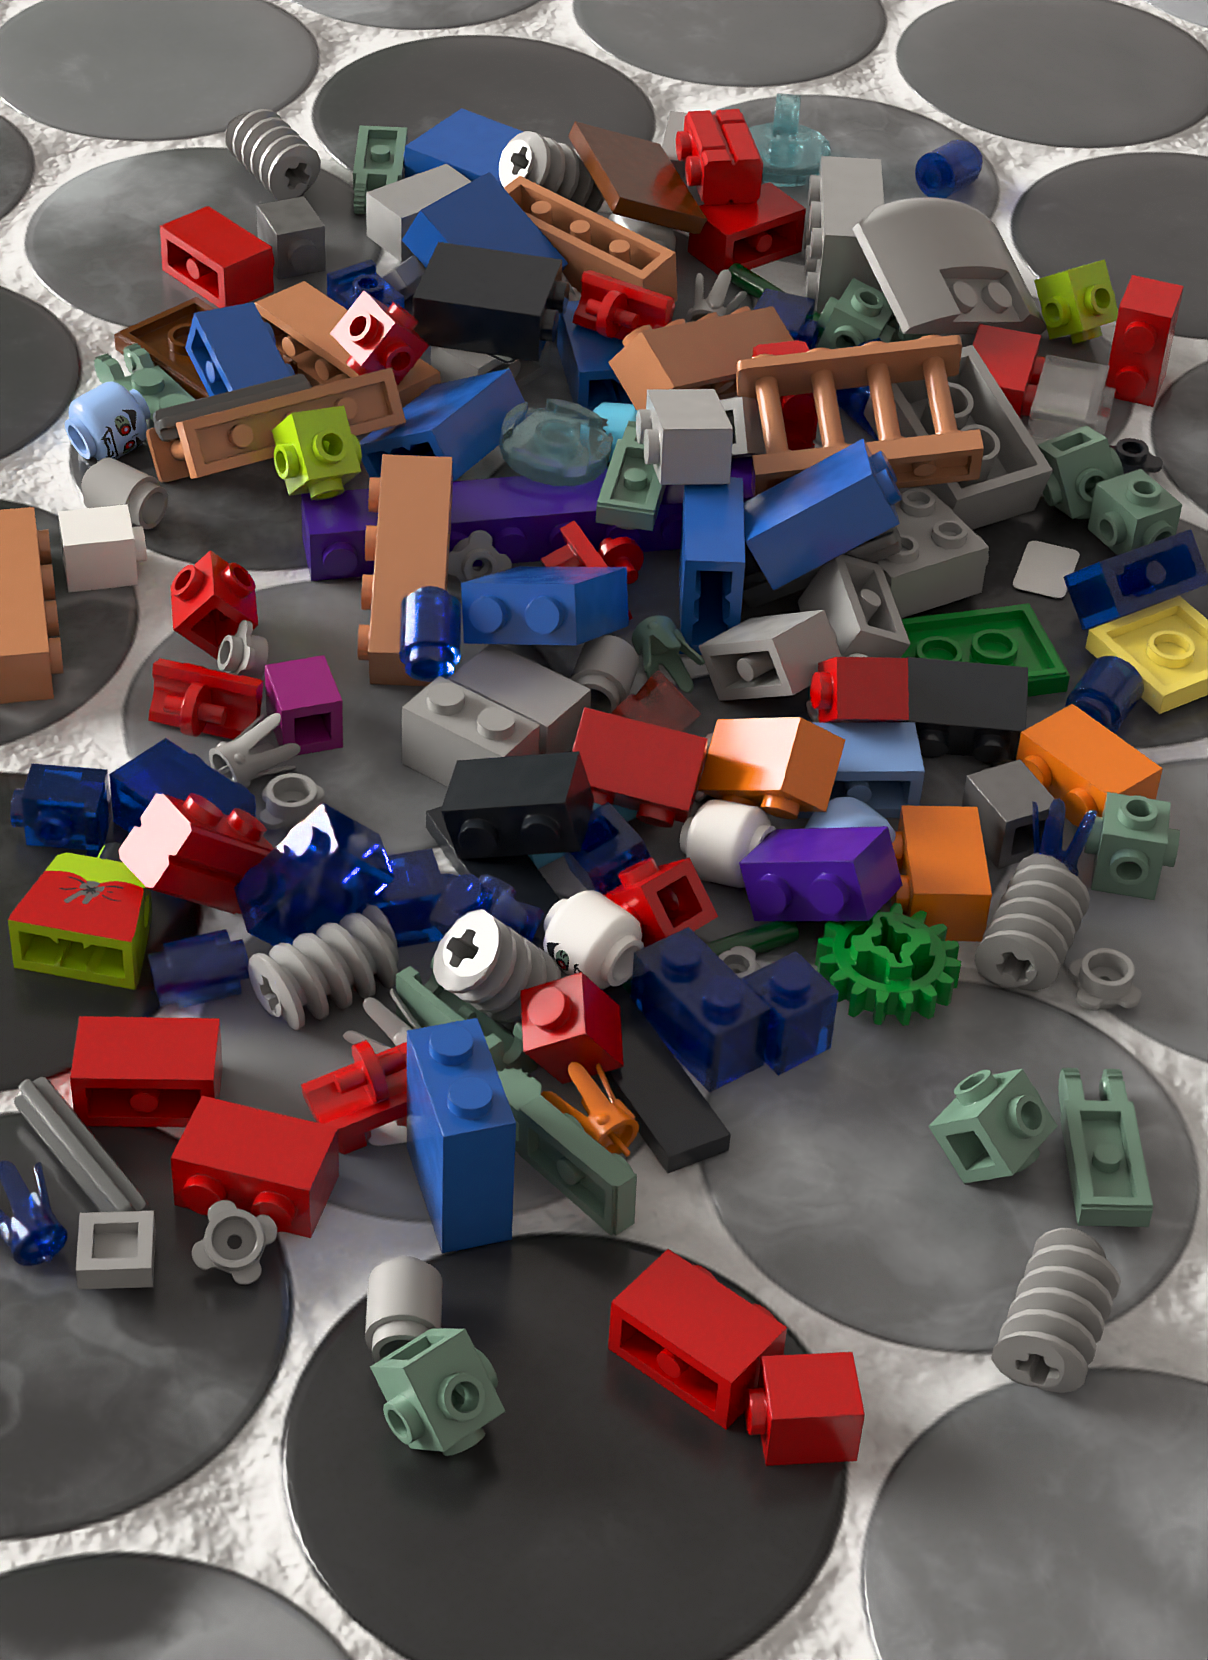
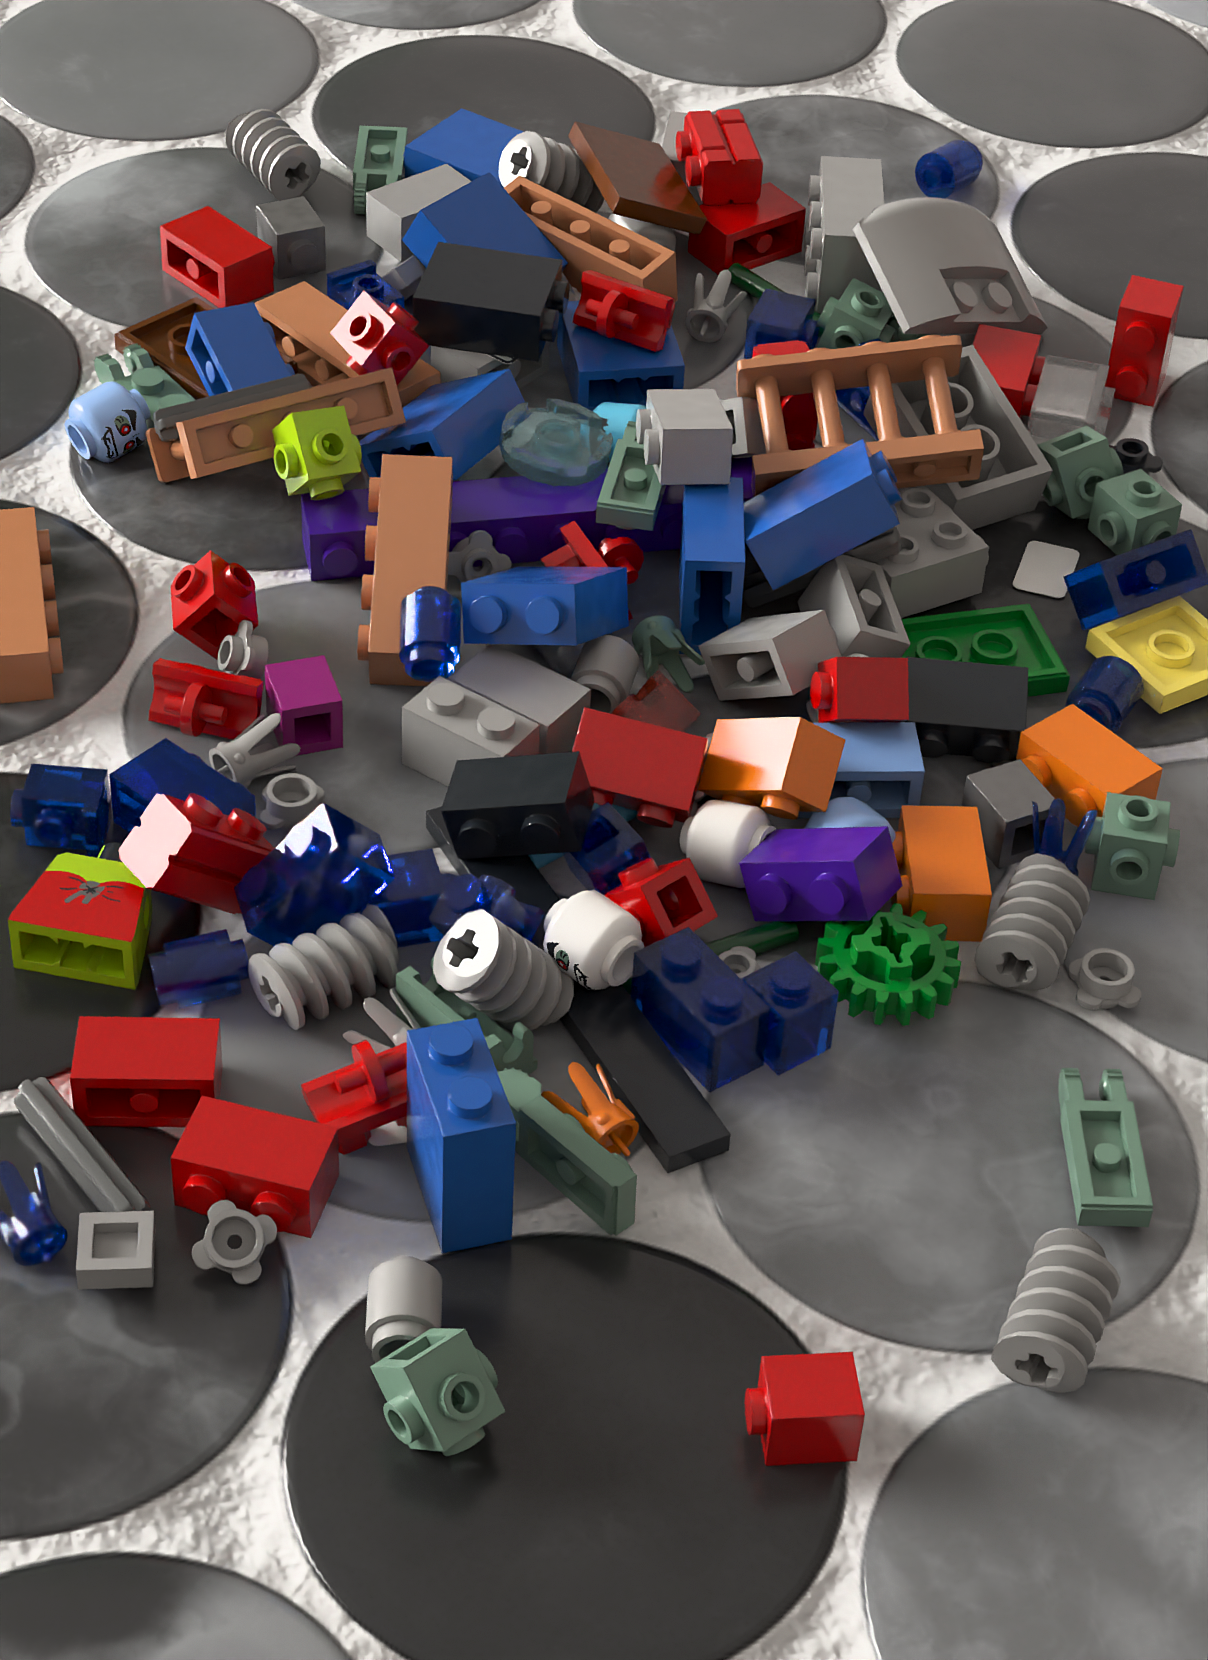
white brick [58,504,147,593] -> none
light grey brick [81,457,168,529] -> none
red brick [520,972,624,1084] -> none
nougat brick [608,306,794,410] -> none
red brick [608,1249,787,1430] -> none
clear light blue tile [749,93,831,187] -> none
sand green brick [928,1068,1058,1184] -> none
lime brick [1034,259,1118,344] -> none

